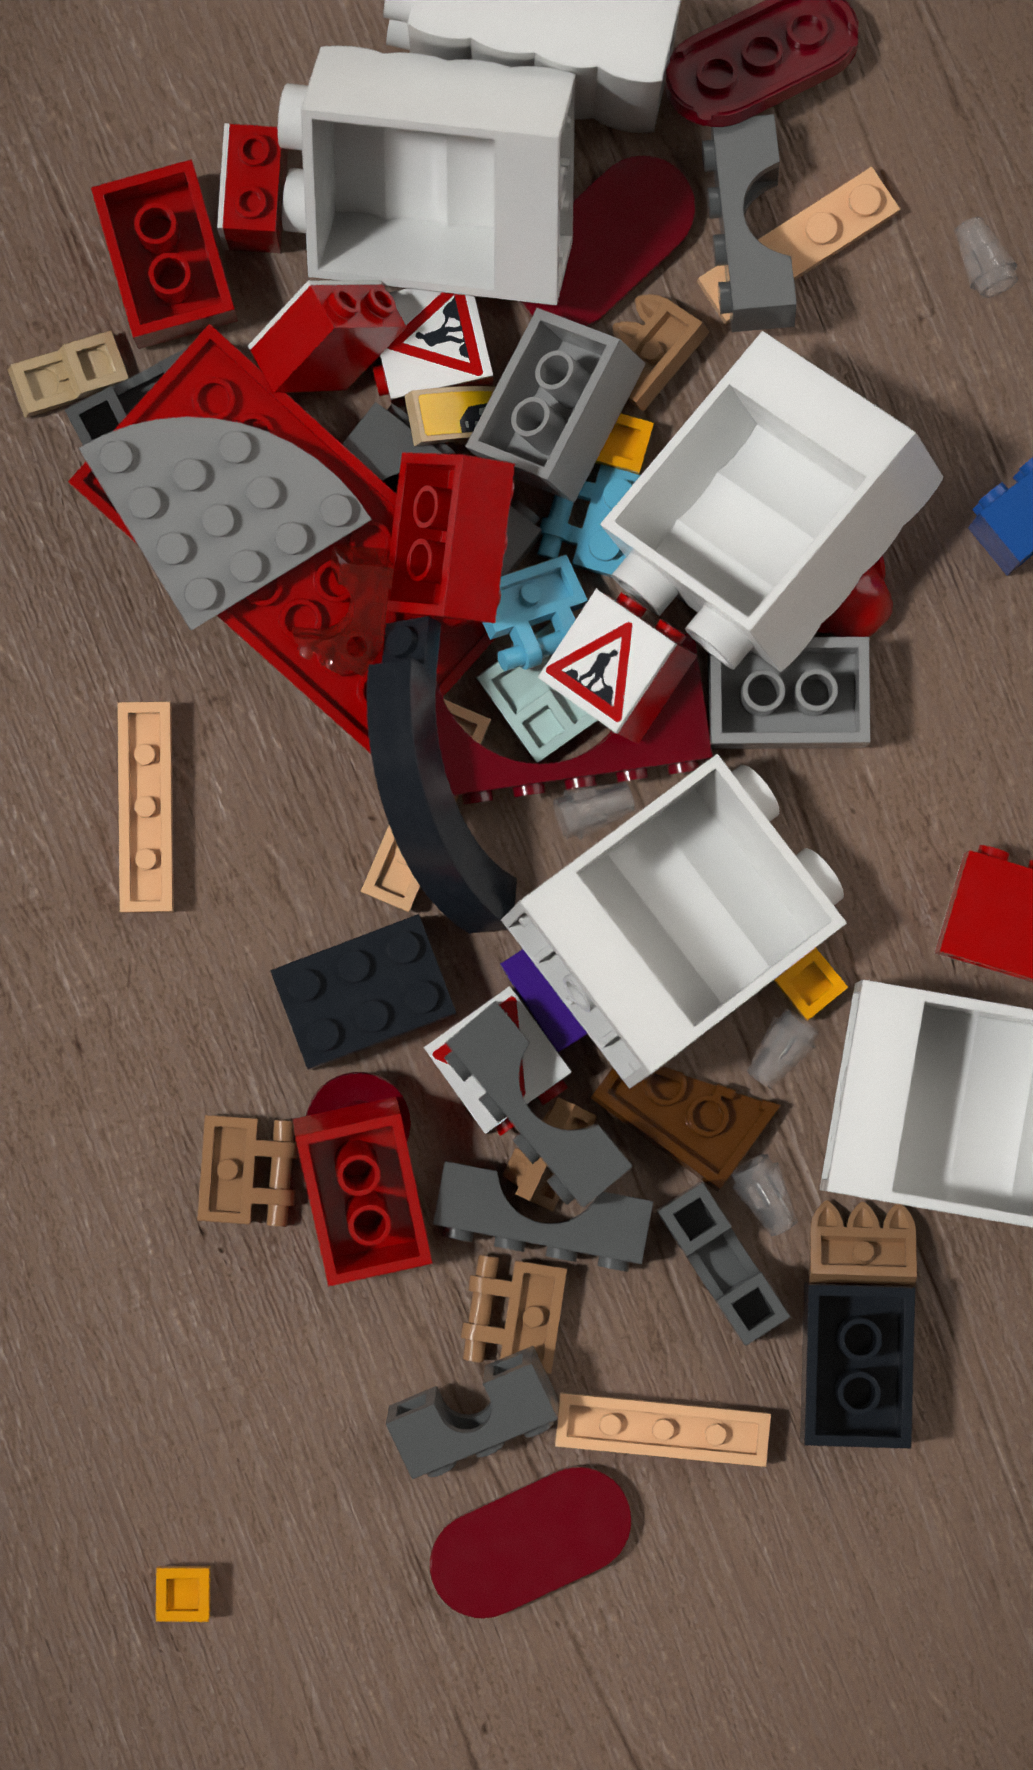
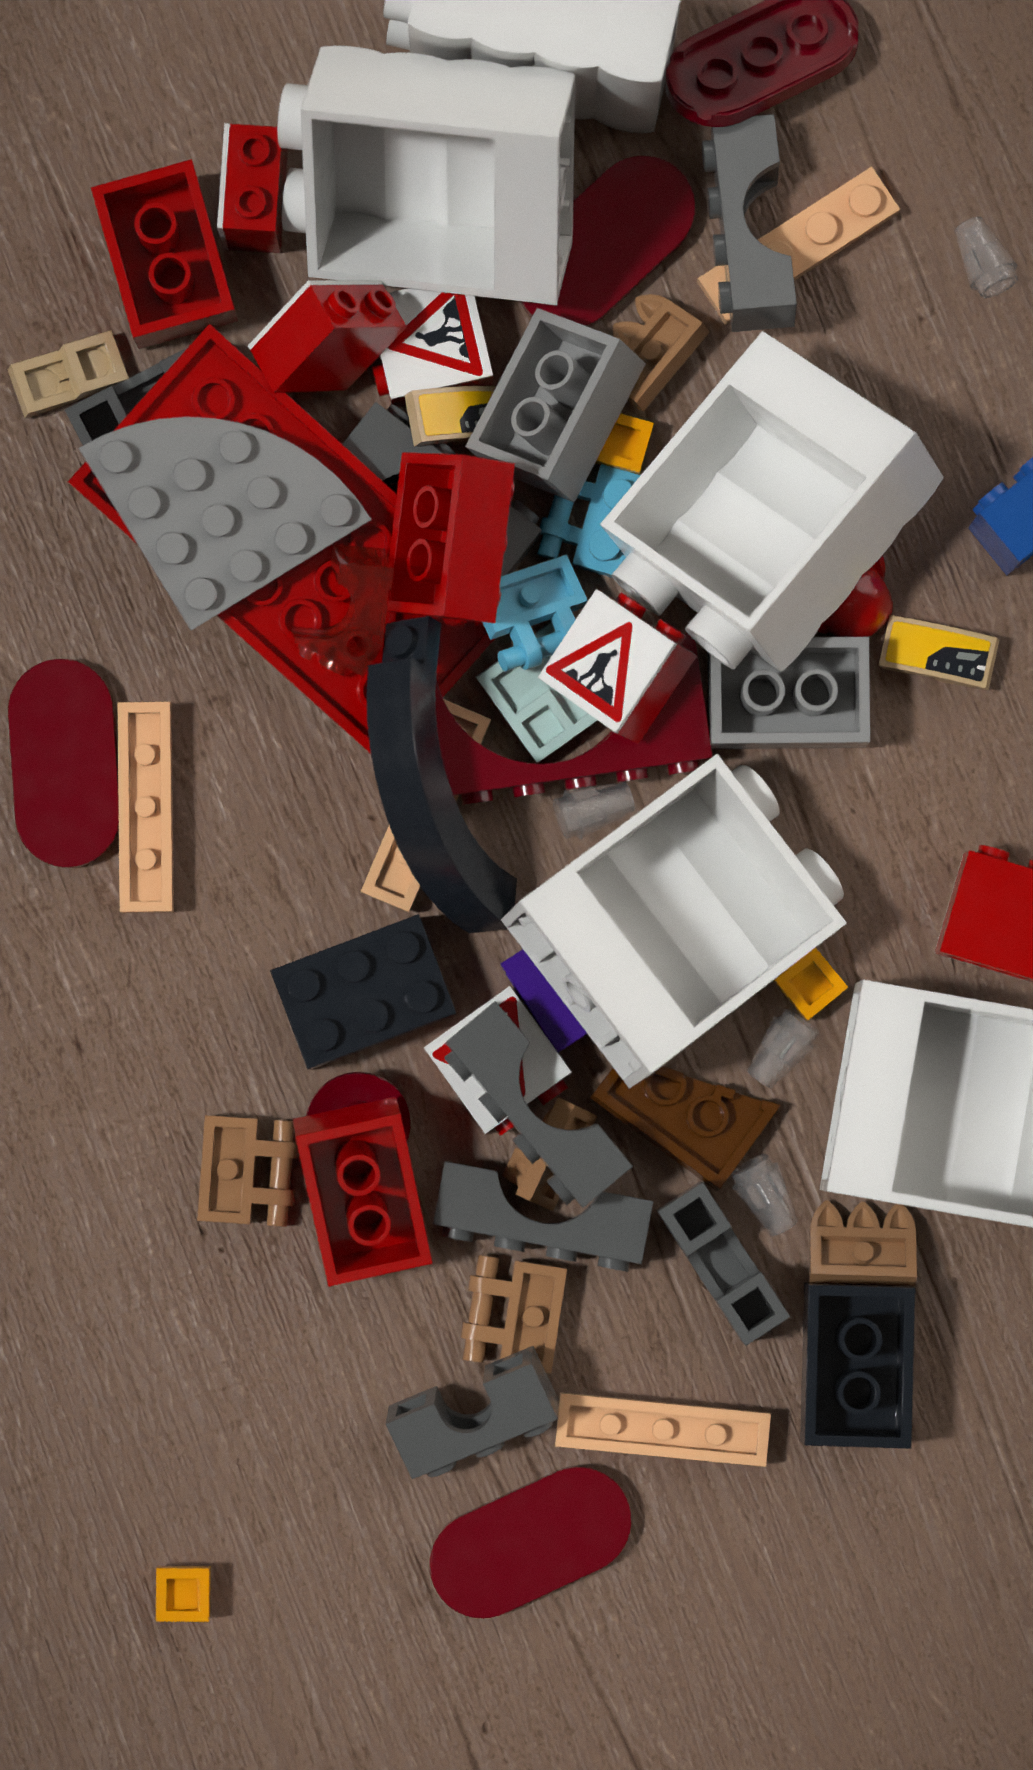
none -> dark red tile [8,659,119,868]
none -> slope [879,615,999,690]

